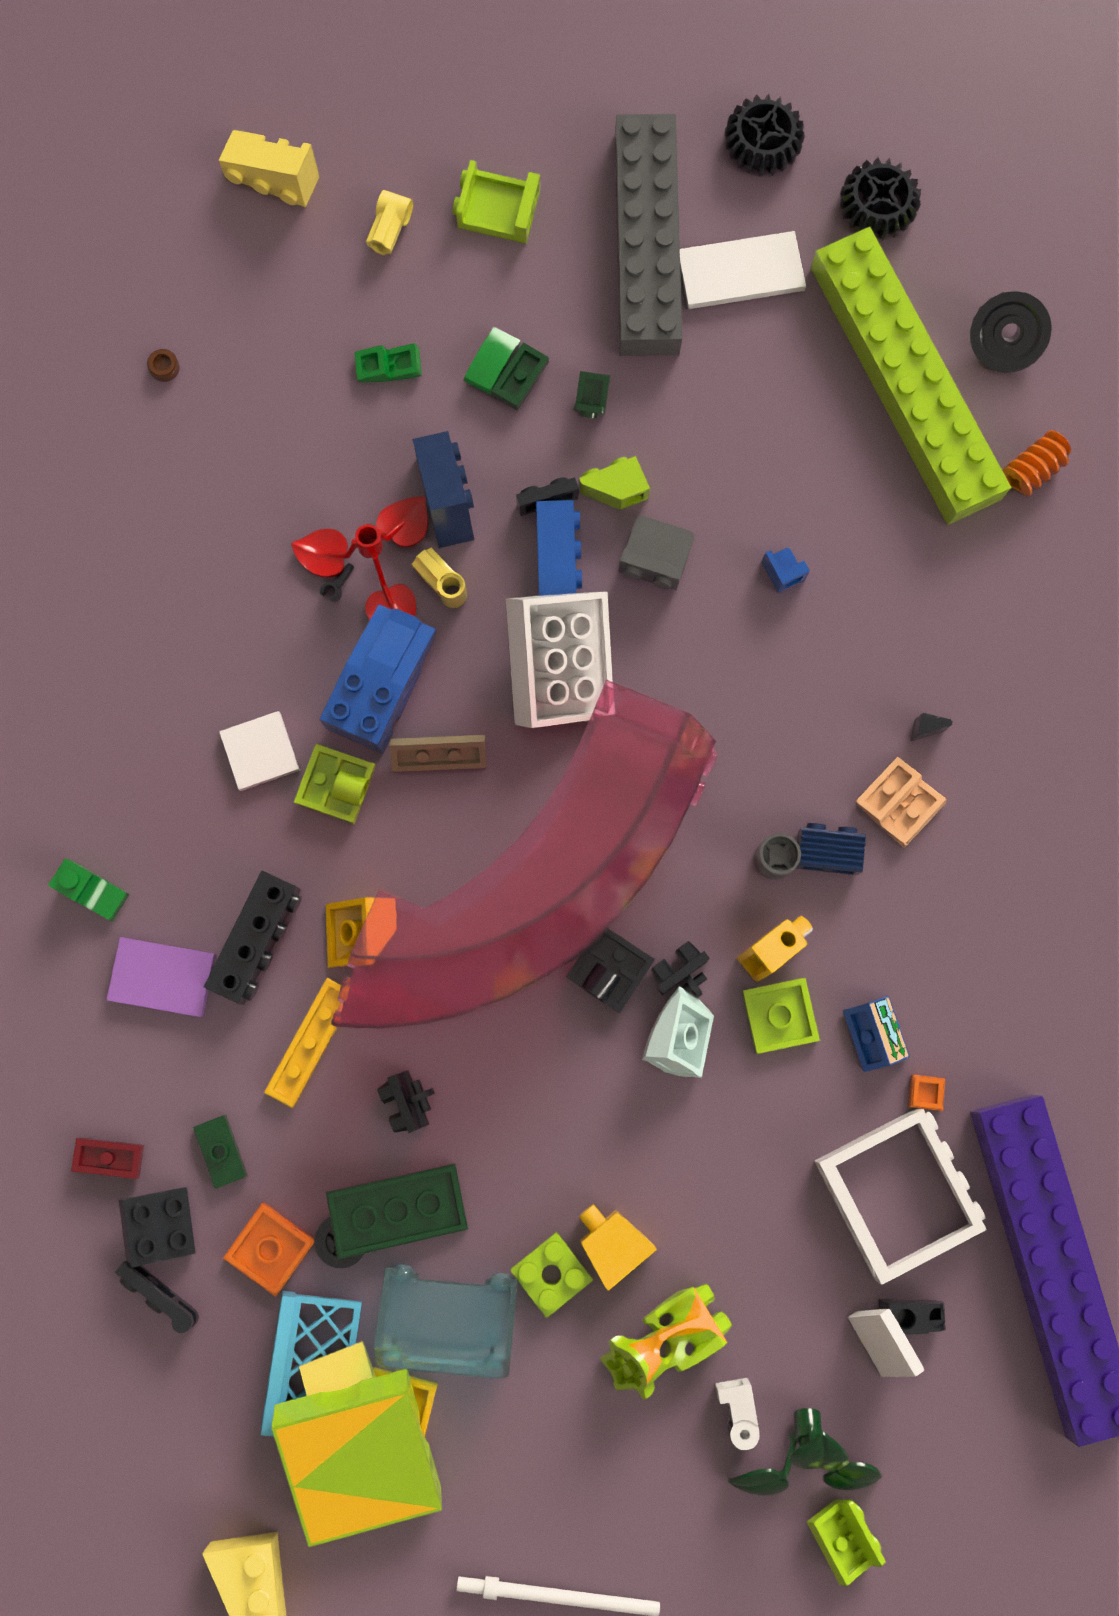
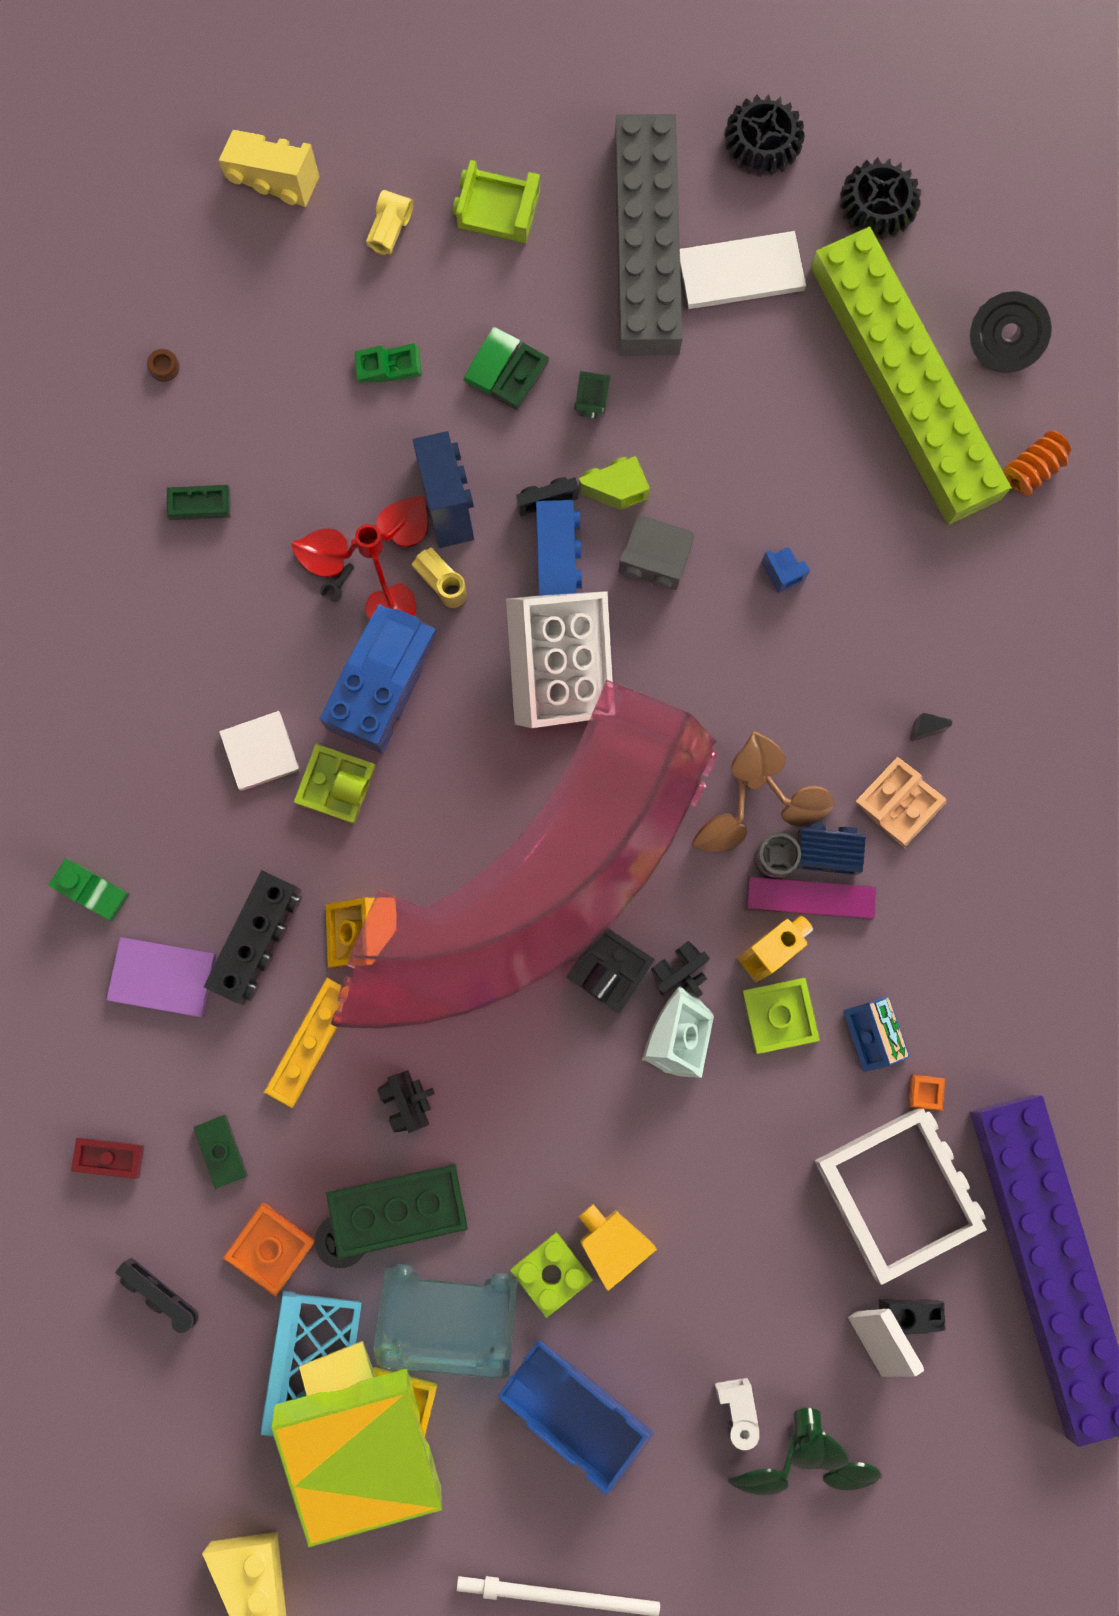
black plate [119,1187,196,1268] -> none
dark tan plate [390,735,487,772] -> none
lime hips [600,1284,732,1400] -> none
lime bracket [807,1499,886,1586] -> none
none -> dark green plate [167,485,231,520]
none -> blue piece [498,1340,655,1495]
none -> medium nougat plant [692,731,835,852]
none -> magenta tile [746,877,876,919]

